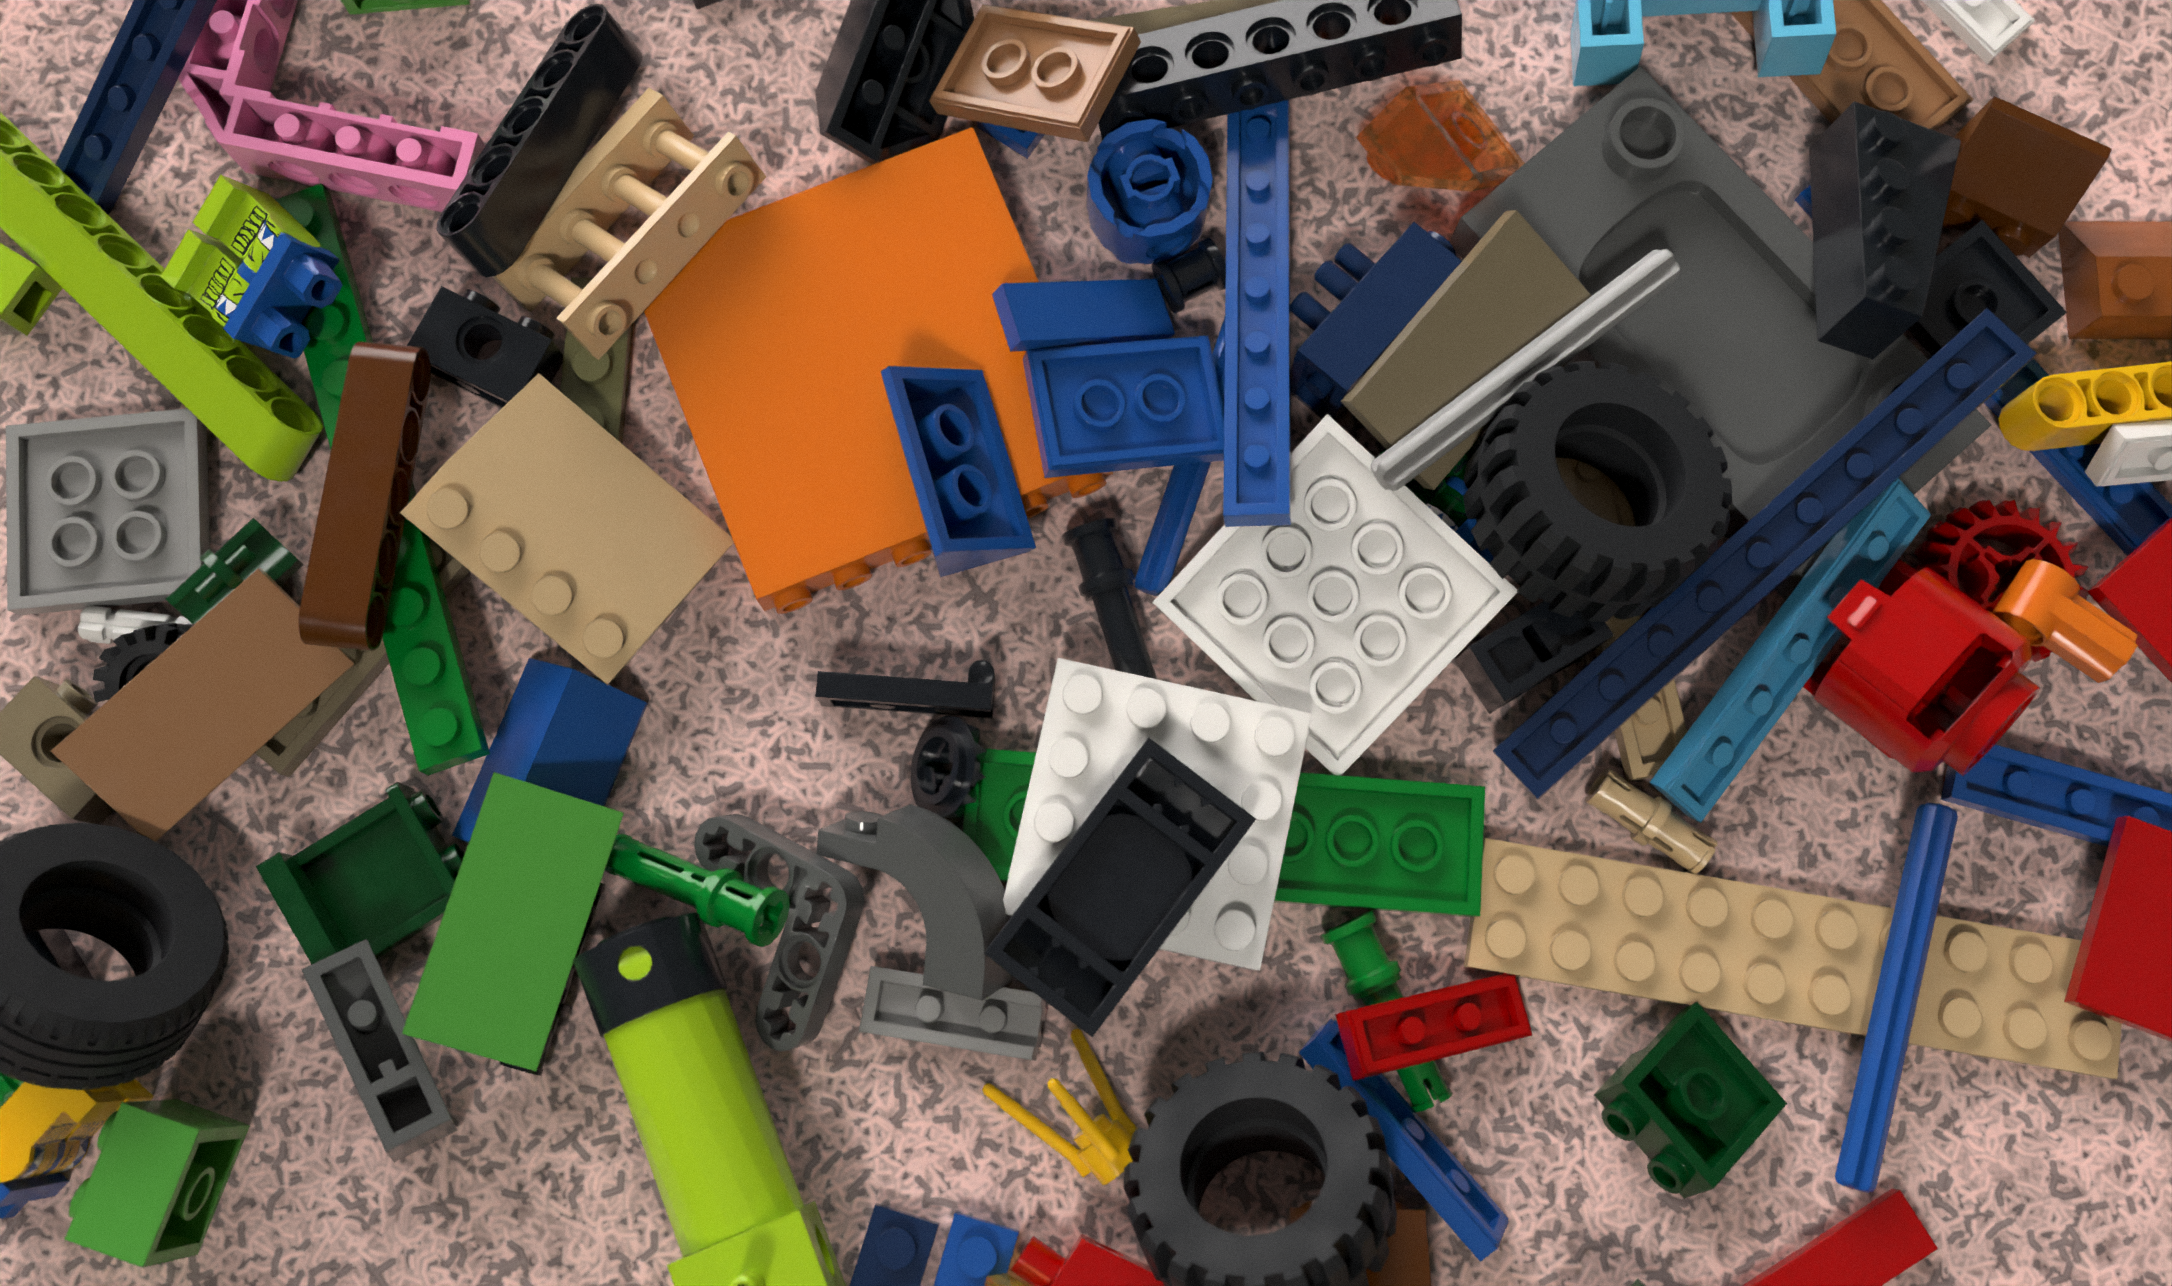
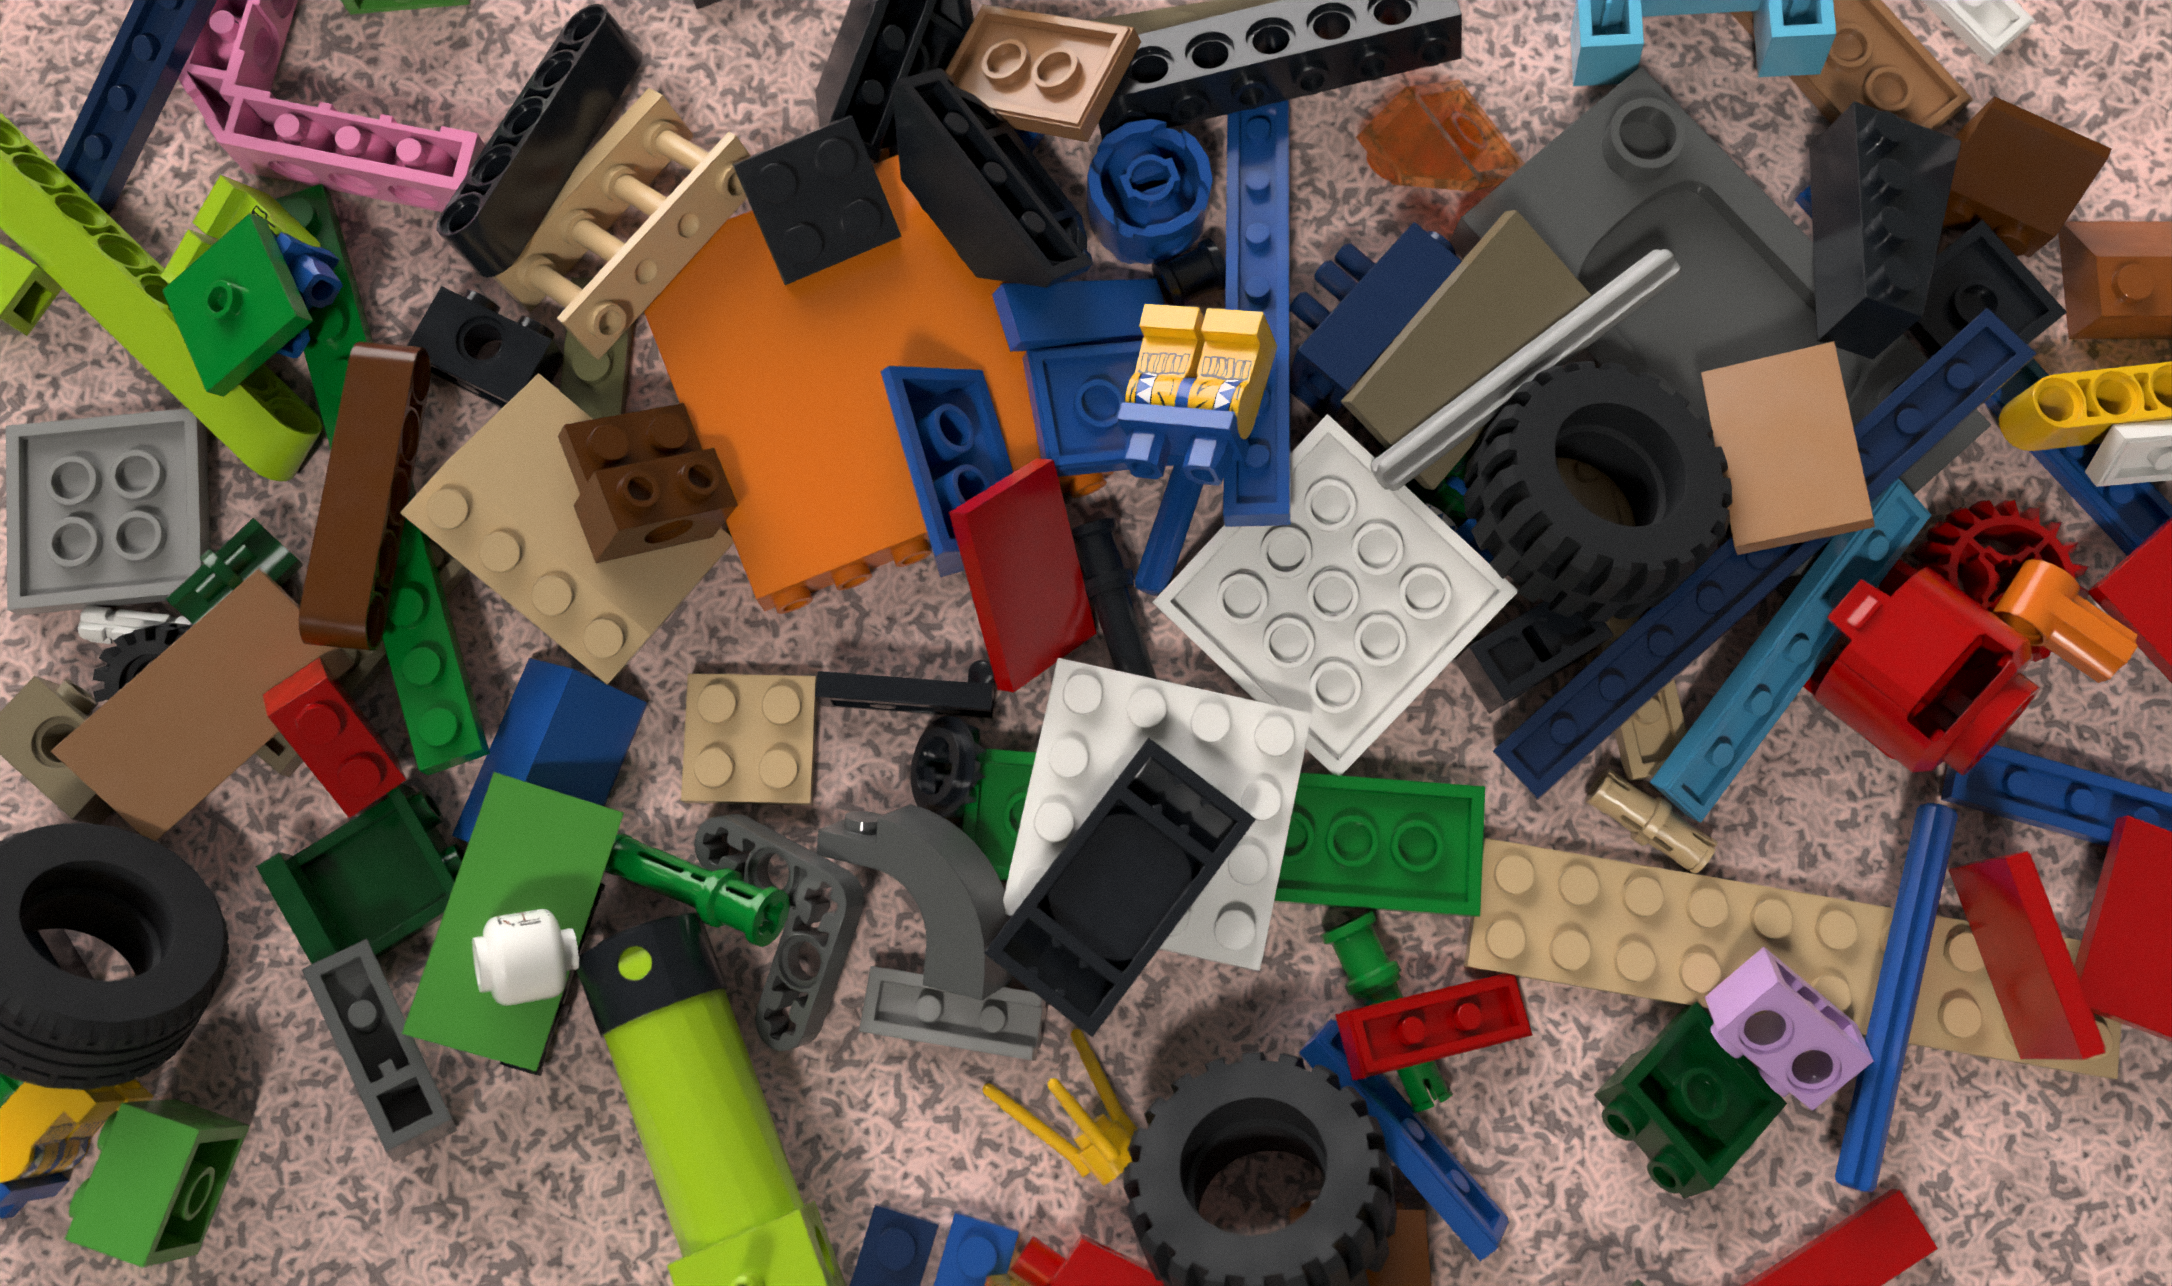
none -> green plate [162,213,313,397]
none -> red brick [263,657,406,818]
none -> white head [472,909,579,1006]
none -> reddish brown brick [558,403,738,563]
none -> tan plate [681,673,817,805]
none -> black plate [732,115,902,285]
none -> black wedge [891,68,1093,288]
none -> red tile [949,458,1097,693]
none -> hips [1117,304,1277,486]
none -> medium nougat tile [1701,342,1875,555]
none -> lavender brick [1705,947,1874,1111]
none -> red tile [1948,851,2106,1060]

